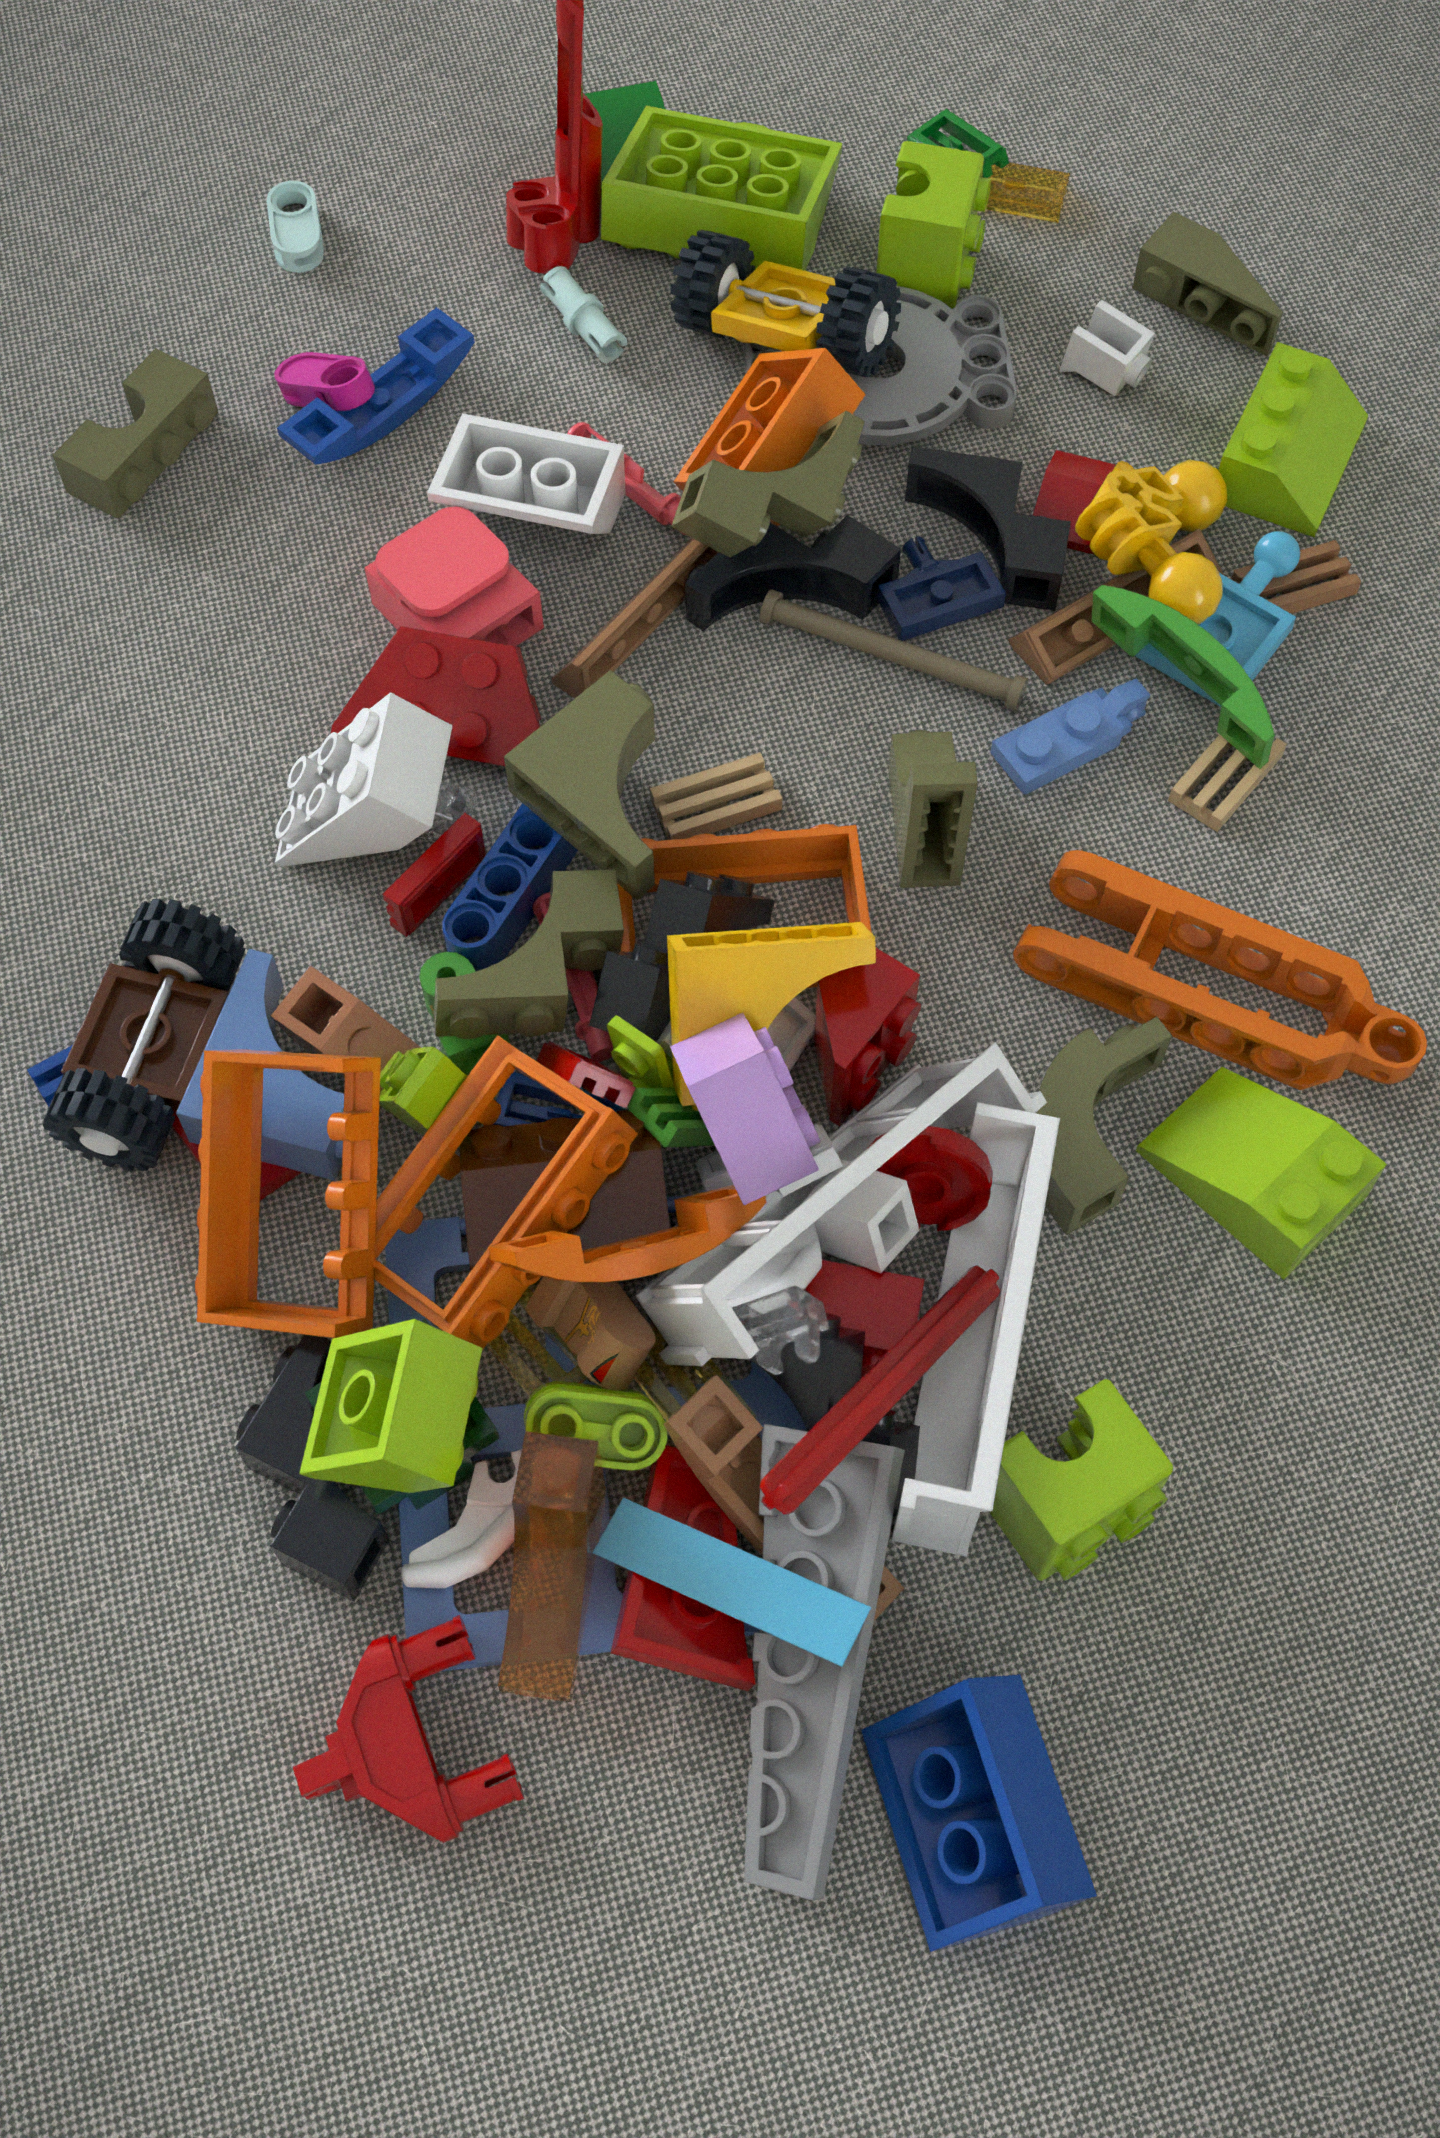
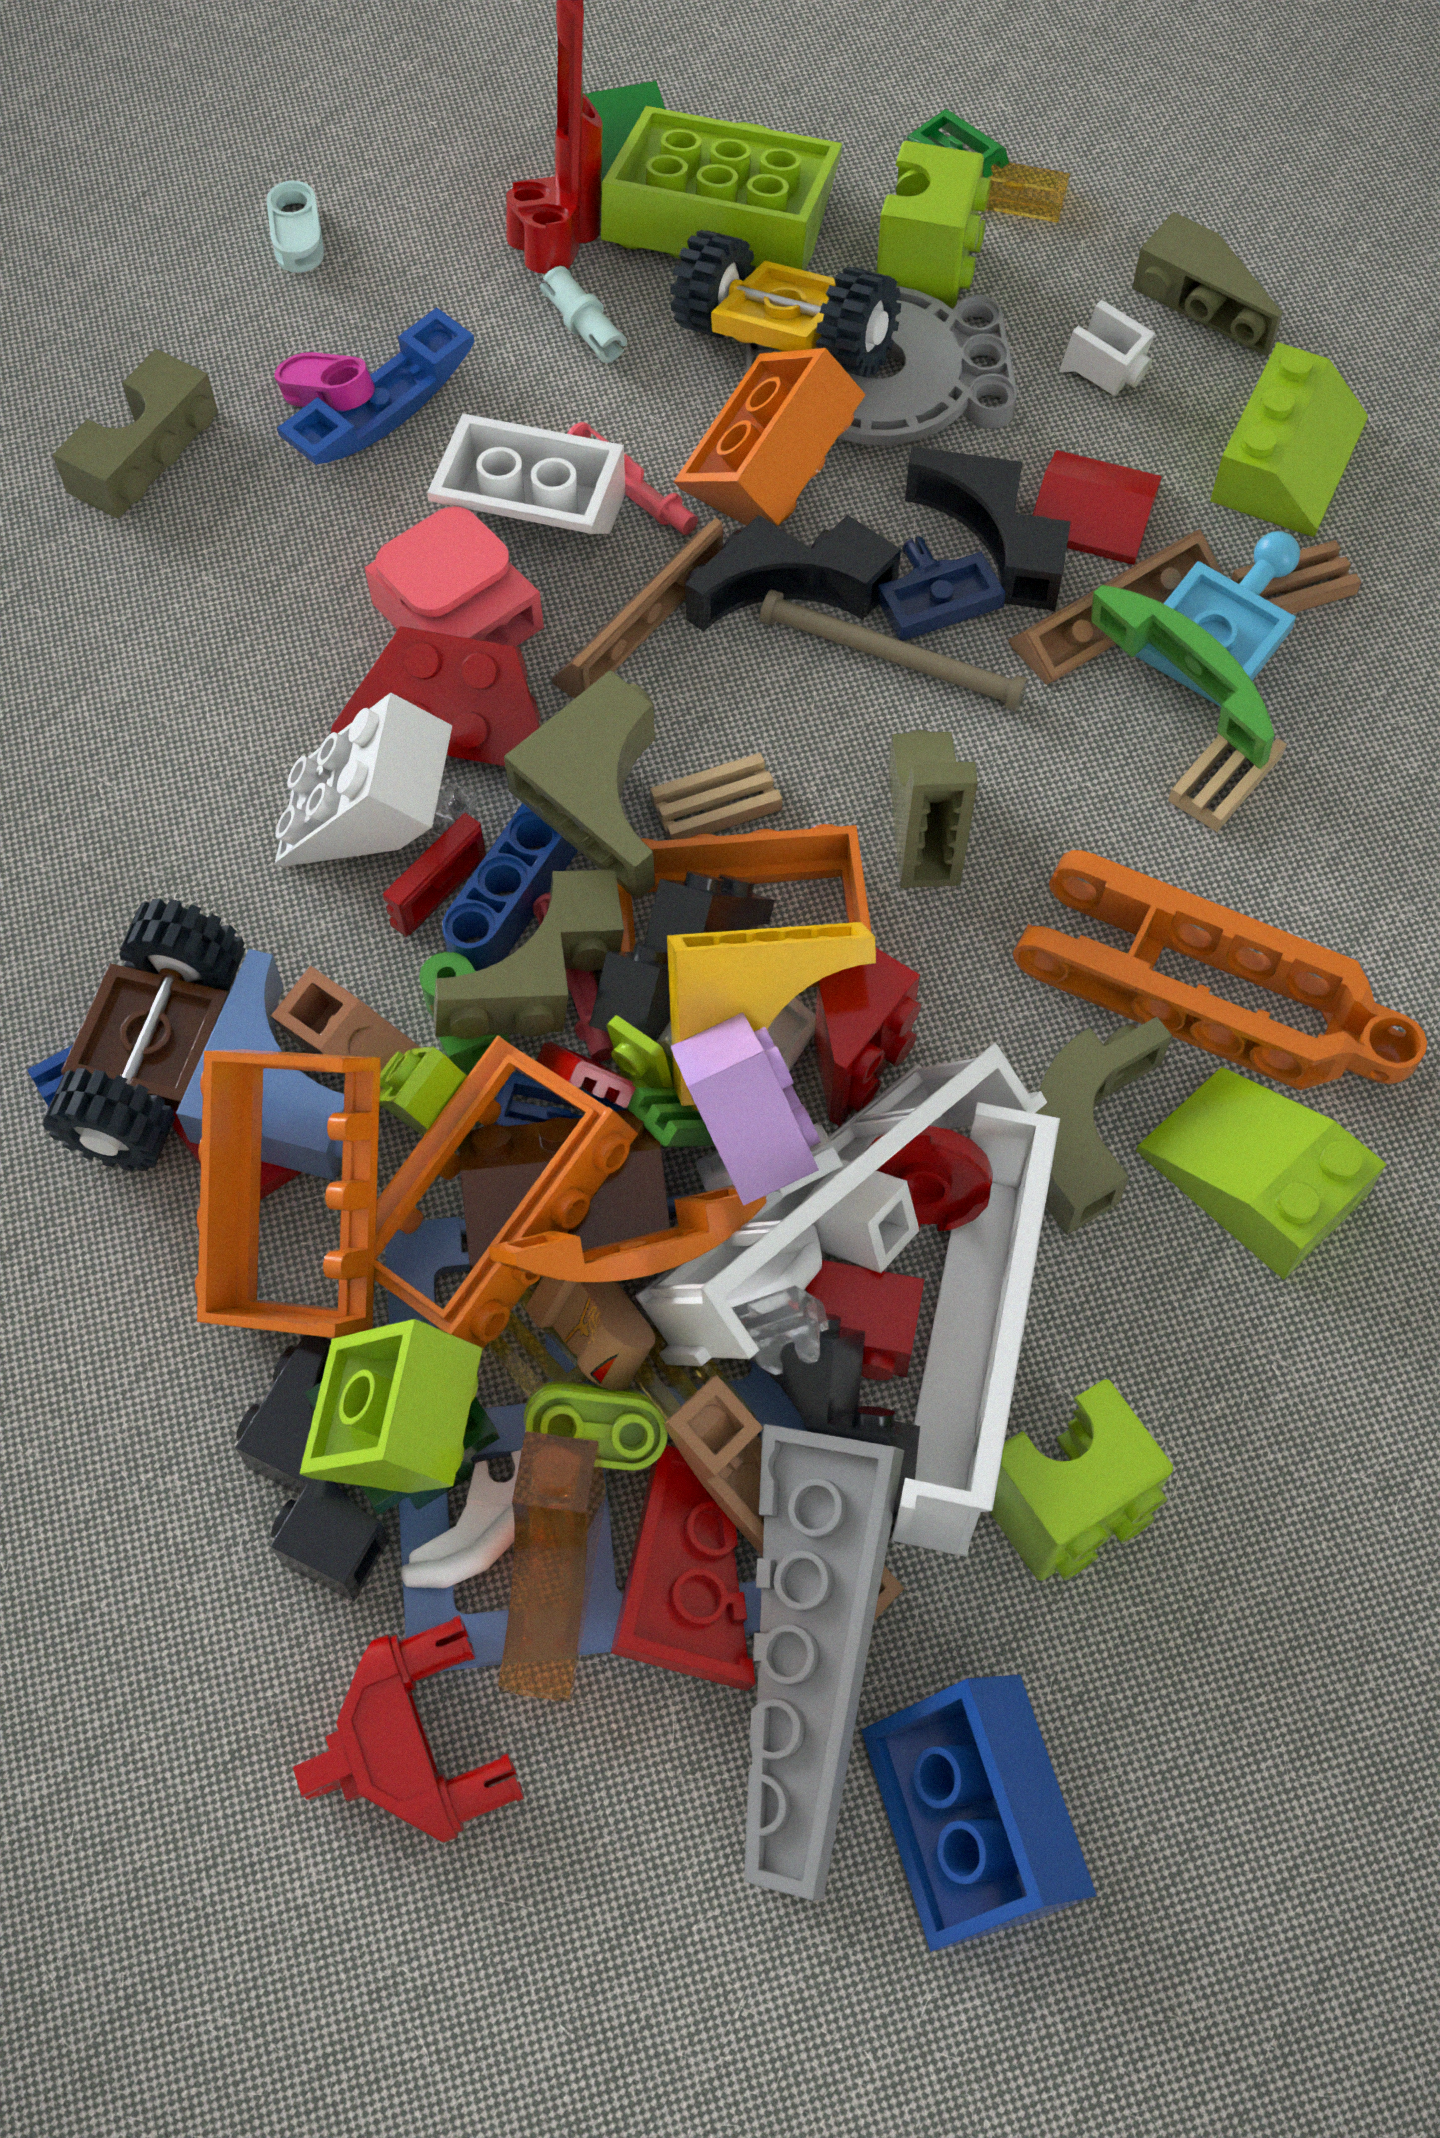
medium azure sticker [592,1497,872,1667] -> none
olive arch [671,411,865,557] -> none
red axle [759,1265,1000,1515] -> none
medium blue hinge [990,678,1150,795] -> none
yellow piece [1075,460,1227,625] -> none

